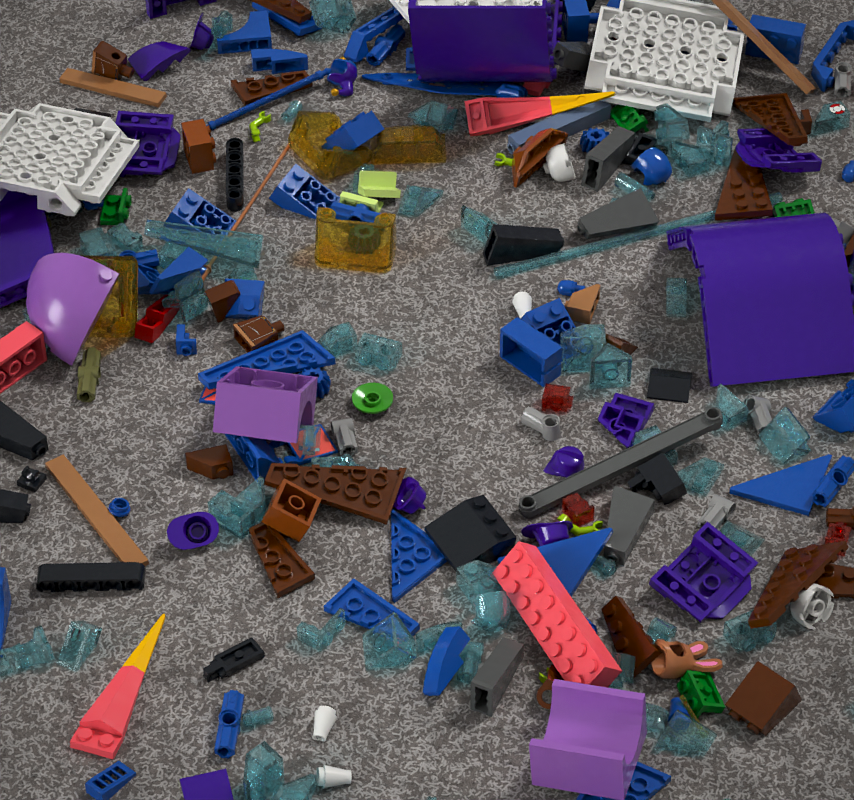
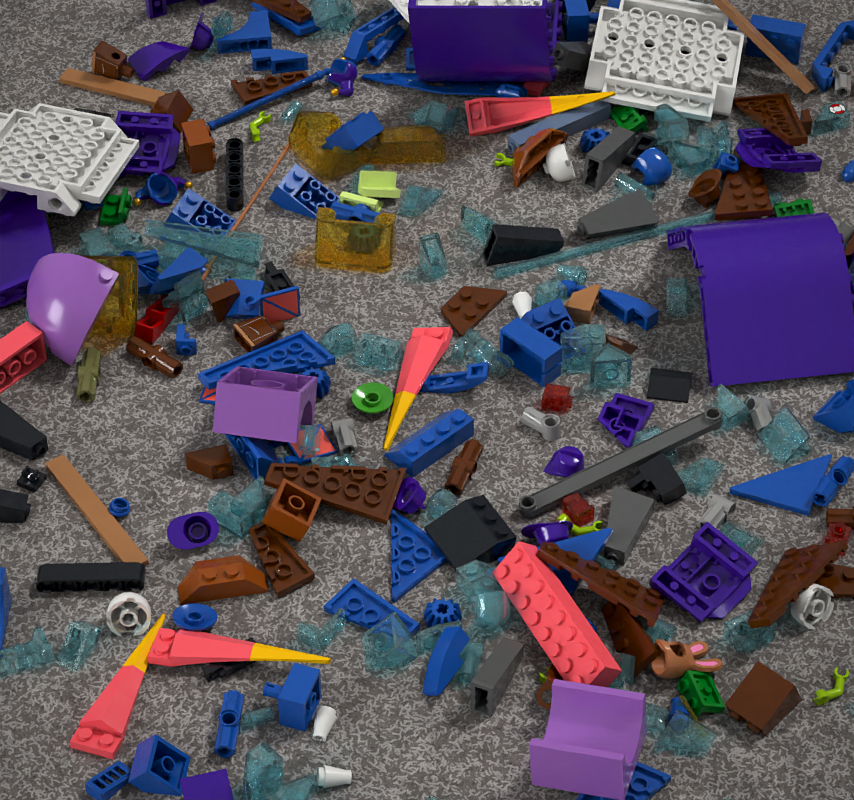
none -> white cylinder [106,592,151,636]
none -> reddish brown piece [126,336,183,378]
none -> blue slope [128,734,191,796]
none -> blue piece [133,172,193,206]
none -> coral plate [148,628,331,667]
none -> reddish brown slope [150,90,193,134]
none -> blue dish [172,603,217,631]
none -> dark orange wedge [177,555,268,605]
none -> flag [245,286,300,323]
none -> blue brick [263,663,322,732]
none -> black hinge [264,261,300,300]
none -> coral plate [383,327,453,451]
none -> blue slope [384,408,474,478]
none -> clear light blue slope [419,232,447,280]
none -> blue slope [419,362,489,394]
none -> blue gear [424,597,462,634]
none -> clear light blue head [426,489,458,519]
none -> reddish brown wing [441,286,507,339]
none -> reddish brown piece [445,439,483,496]
none -> clear light blue piece [451,328,514,377]
none -> clear light blue brick [535,277,567,306]
none -> reddish brown wing [536,541,664,628]
none -> clear light blue cone [557,264,587,285]
none -> blue slope [598,289,659,331]
none -> reddish brown piece [688,169,722,208]
none -> blue bracket [712,152,740,176]
none -> lime arm [813,667,849,706]

